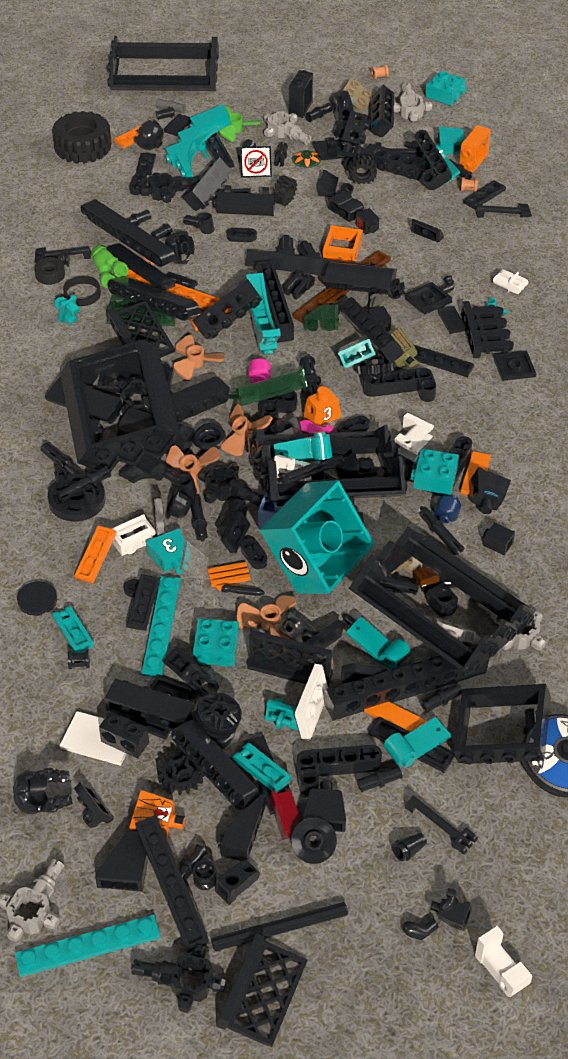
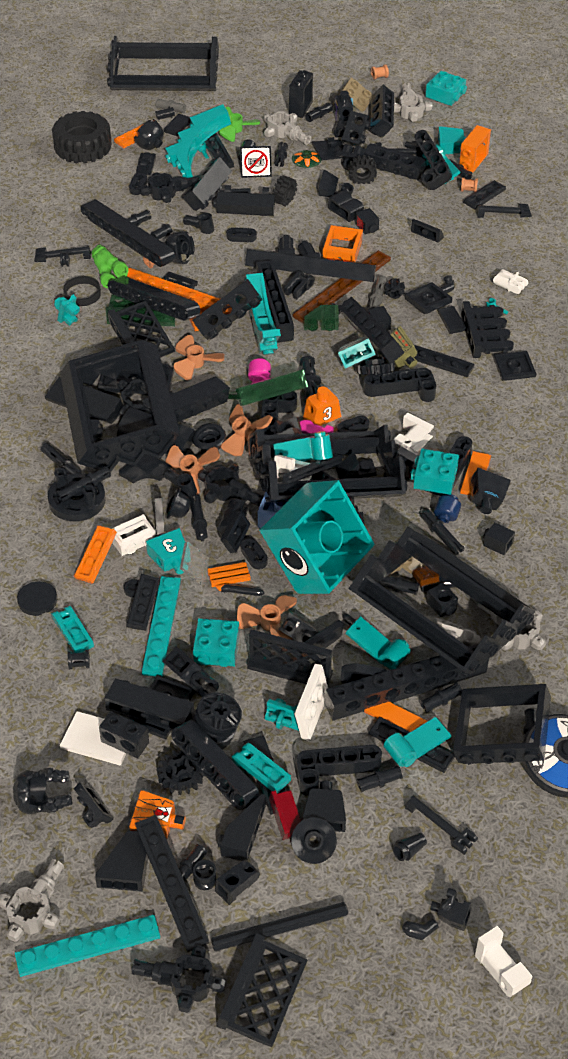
black tyre [34,257,65,285] -> none
black tile [106,243,175,291] -> none
black brick [324,262,397,295] -> none

